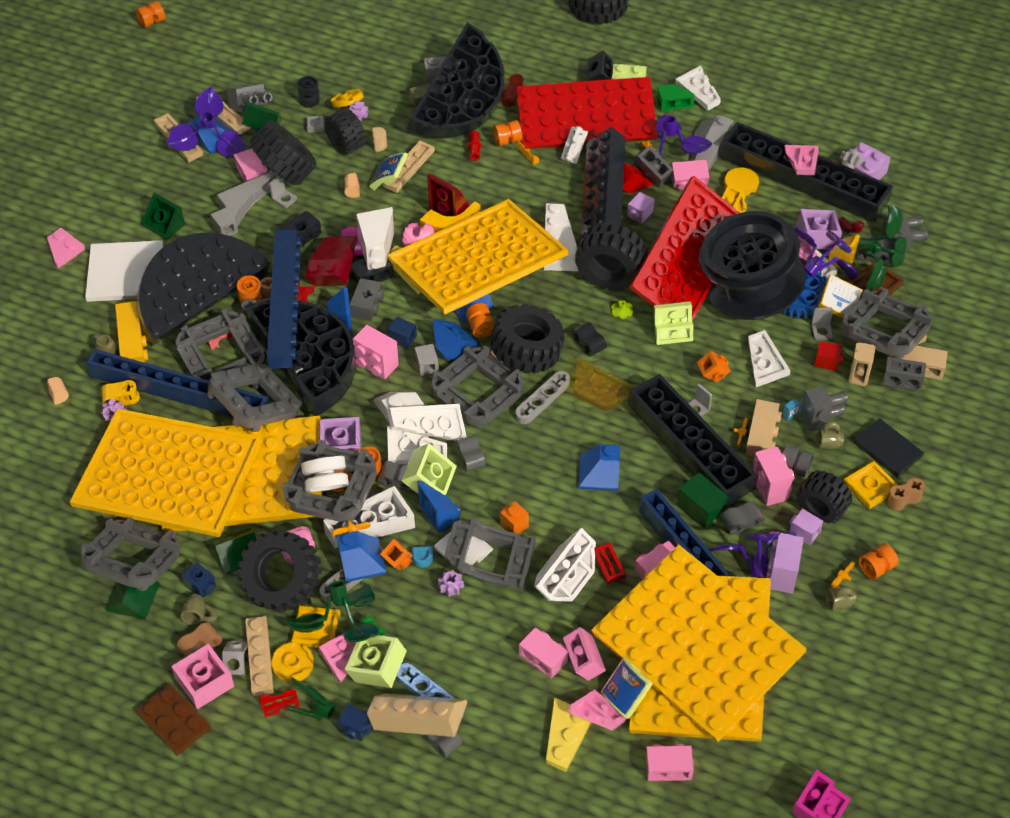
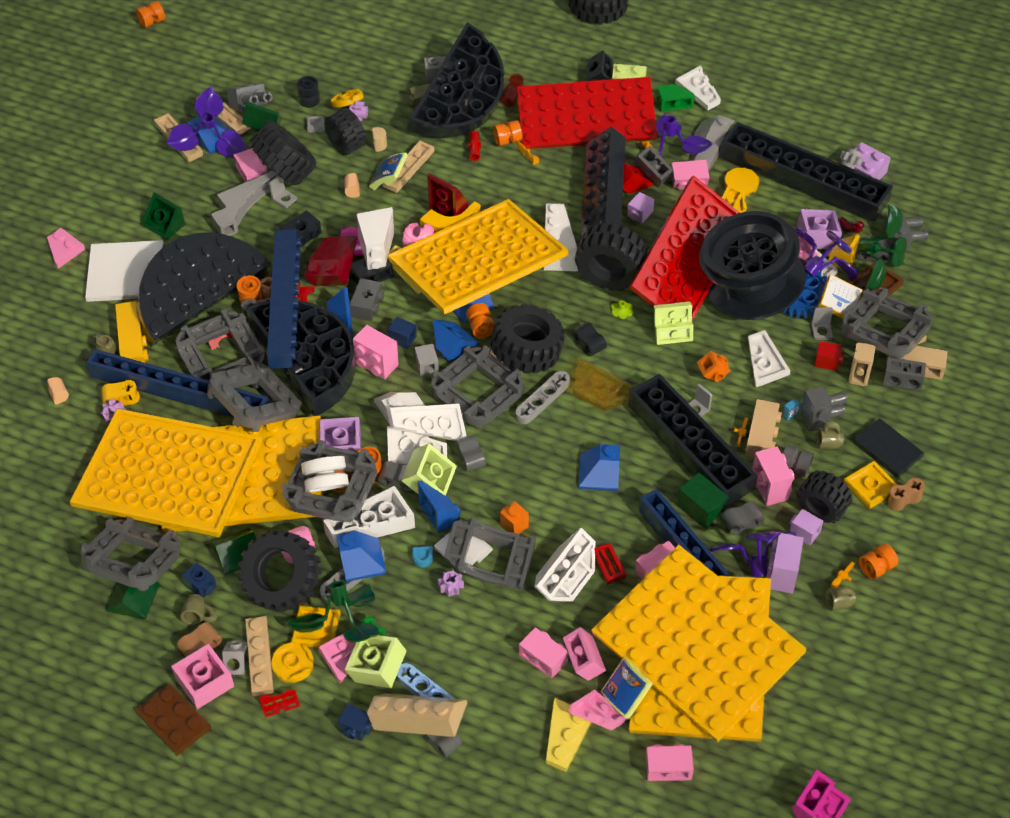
dark green plant [285,677,336,721] -> none
light orange piece [332,521,371,537] -> none
orange brick [380,539,413,570] -> none
white hinge [561,126,588,164] -> none
bright pink wing [785,145,819,175] -> none

